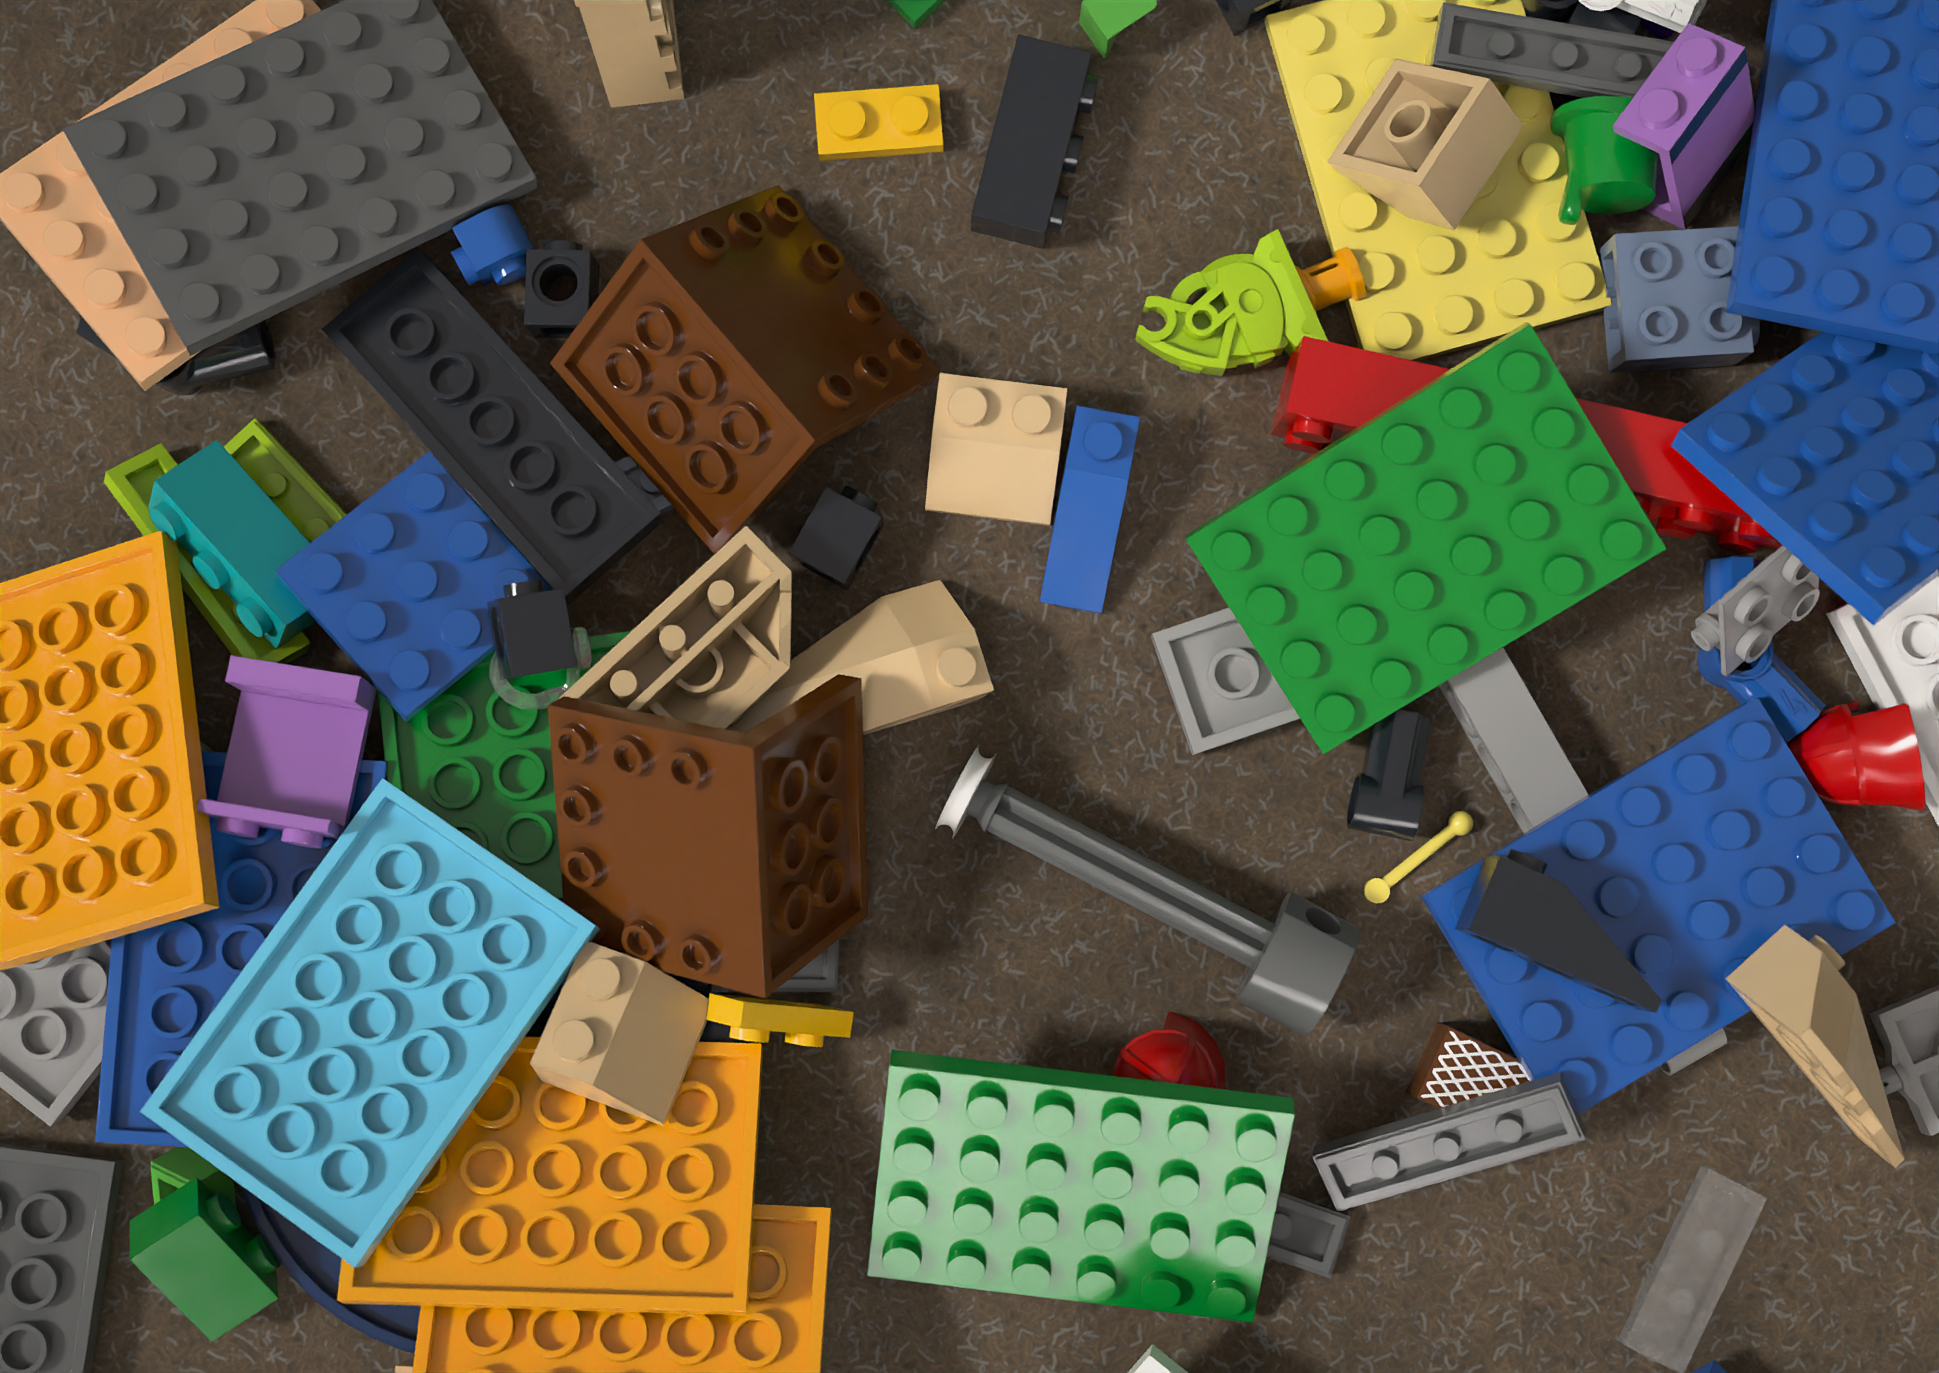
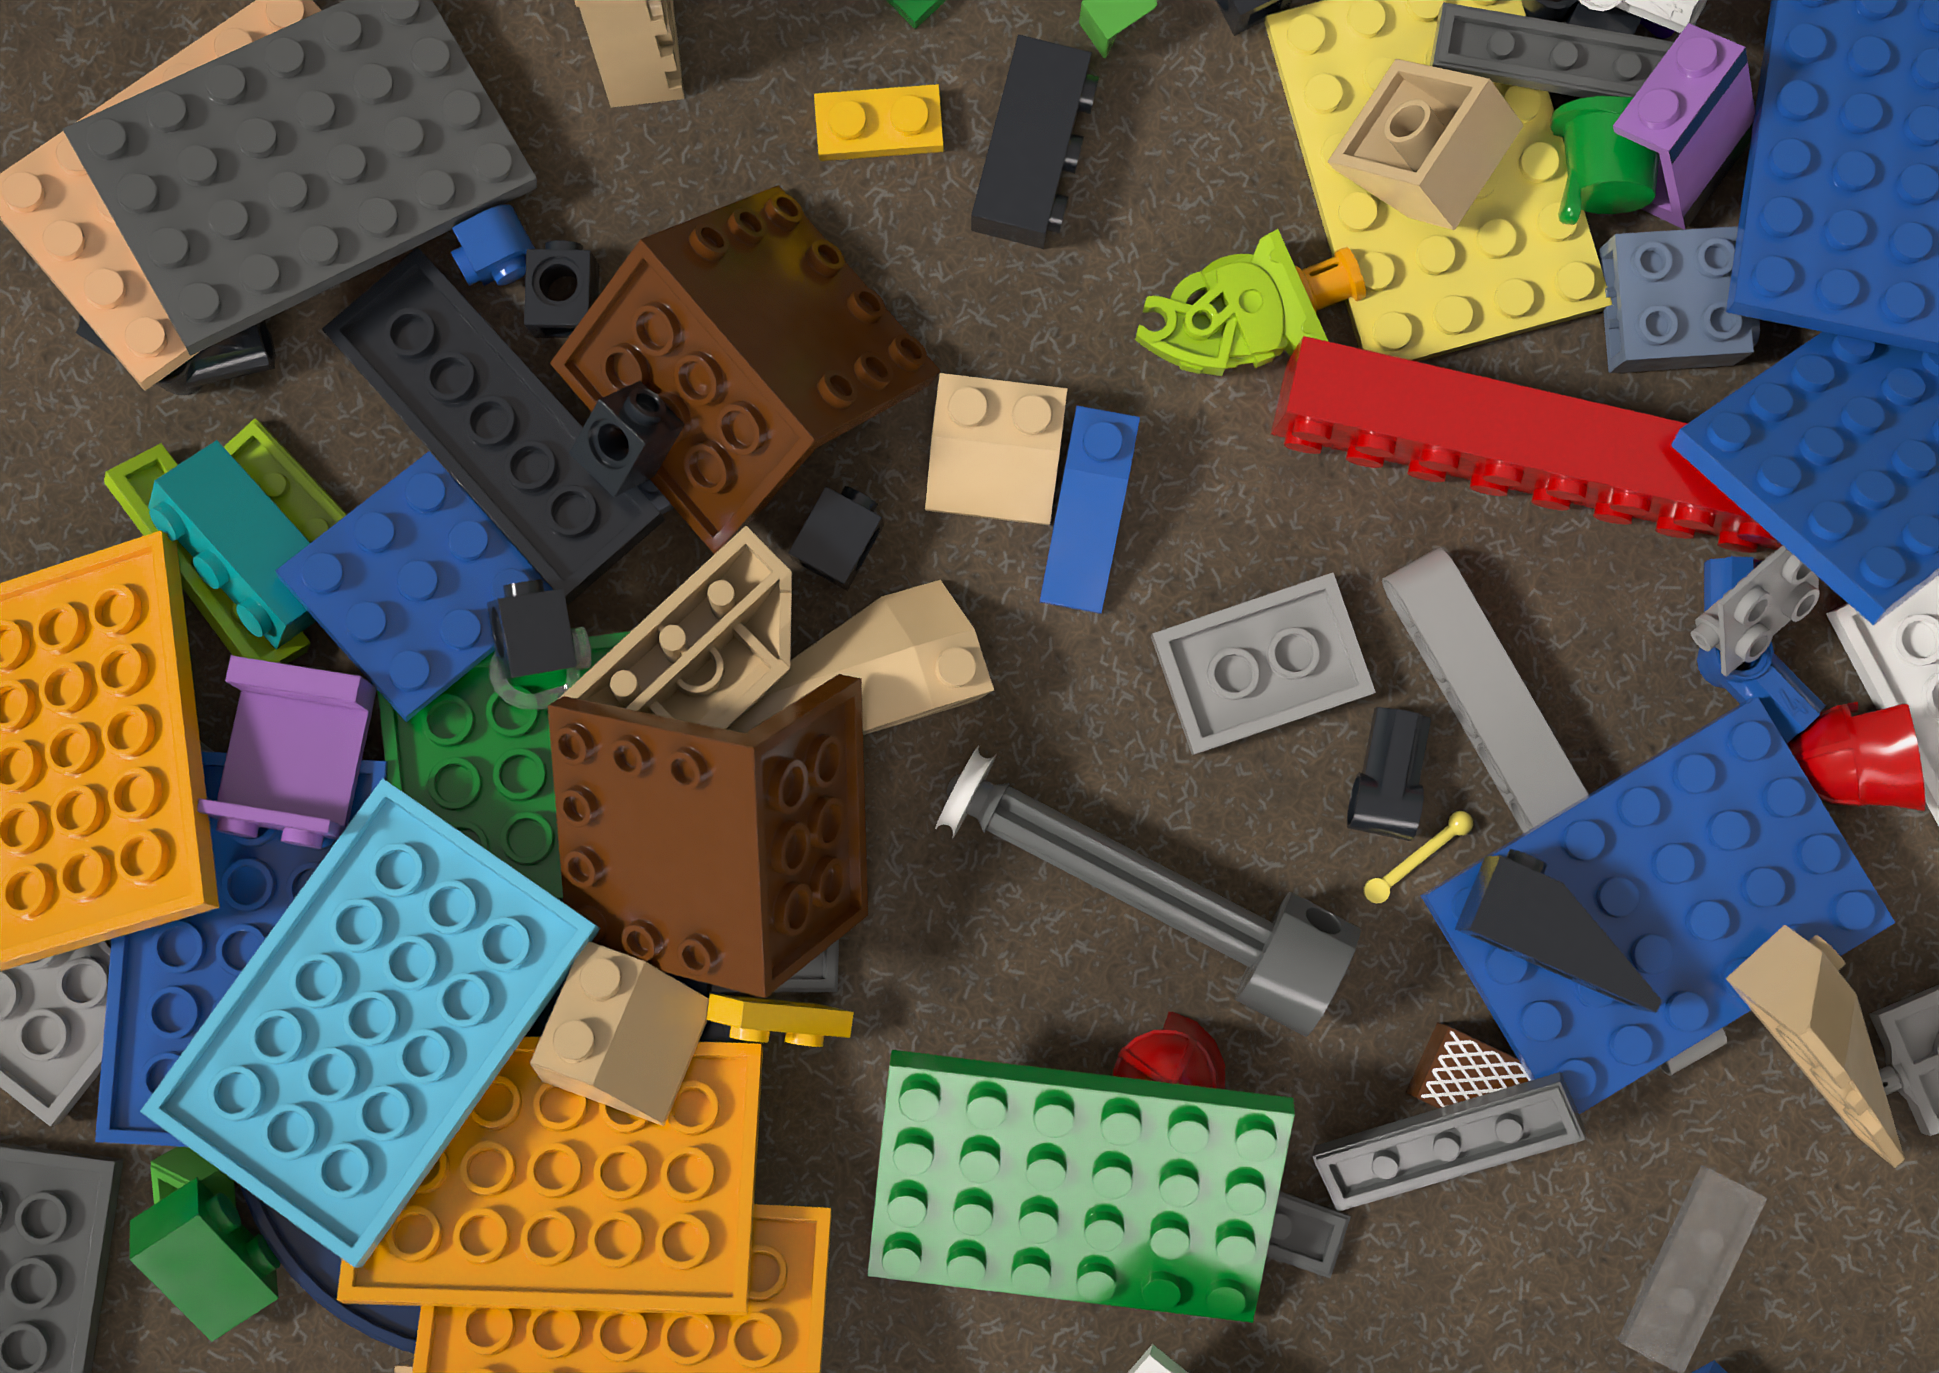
green plate [1185,322,1666,754] -> none
none -> black brick [569,381,685,498]

